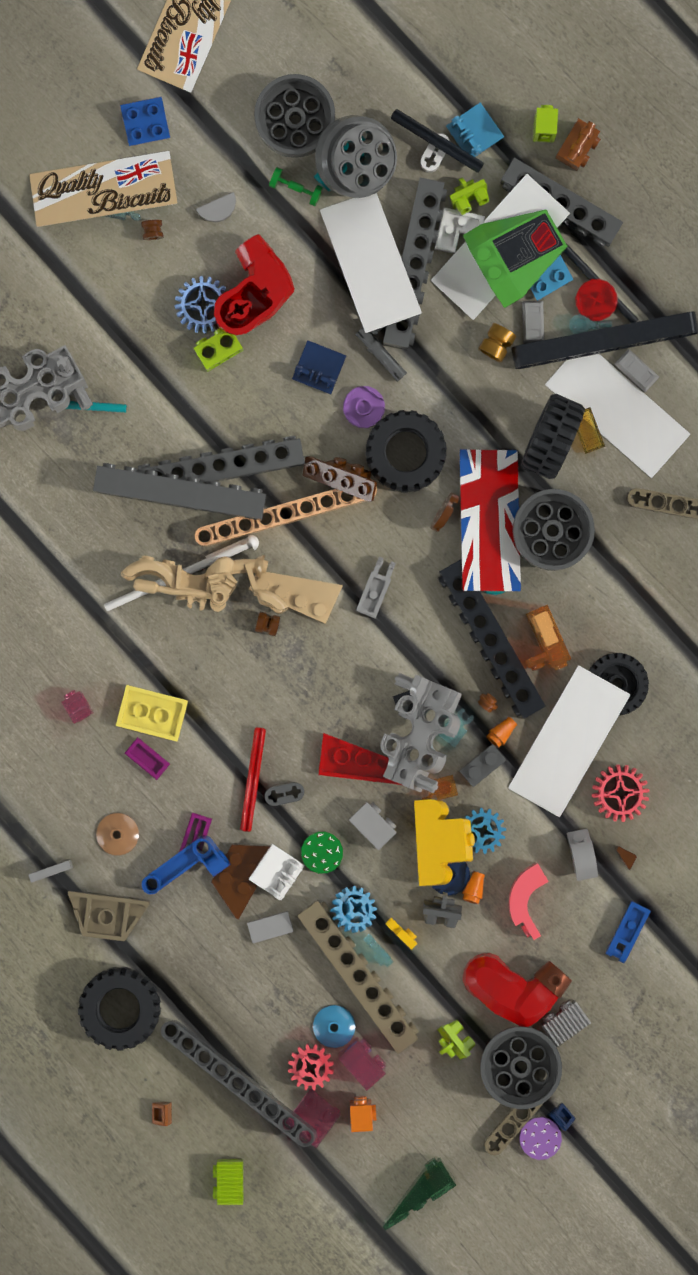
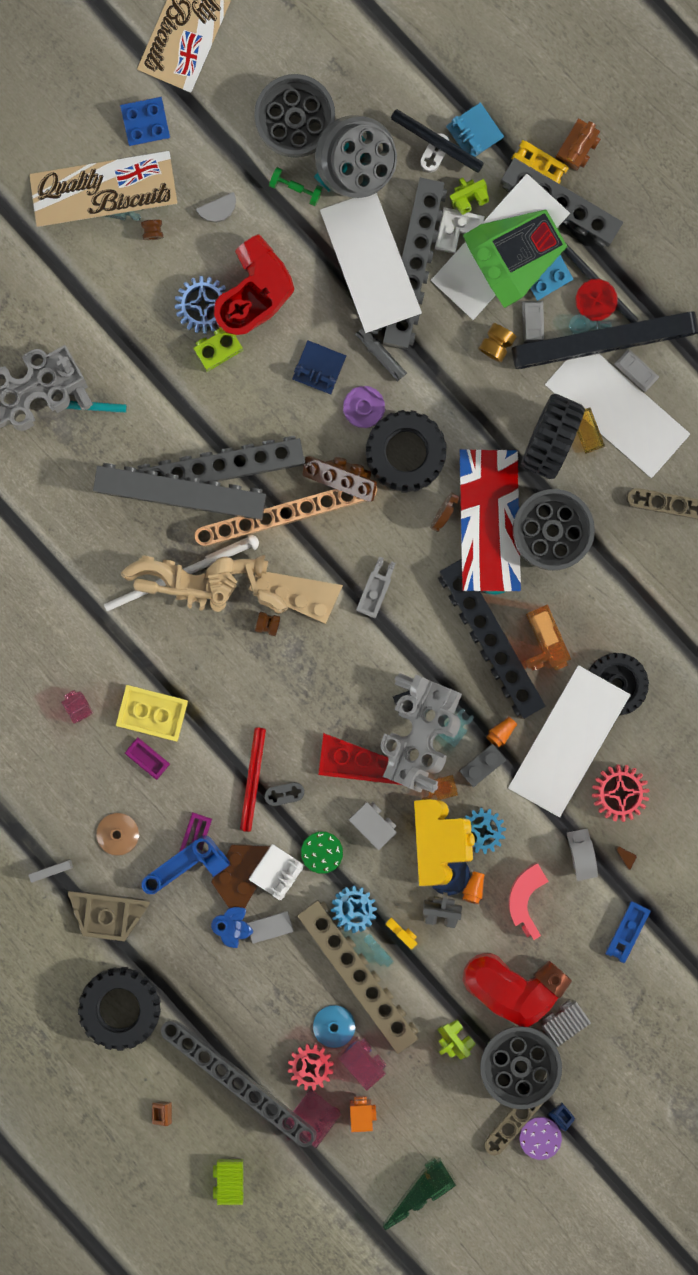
dark orange plate [478,693,498,712] -> none
lime brick [533,105,558,143] -> none
none -> blue plate [211,907,253,948]
none -> yellow plate [511,140,569,184]

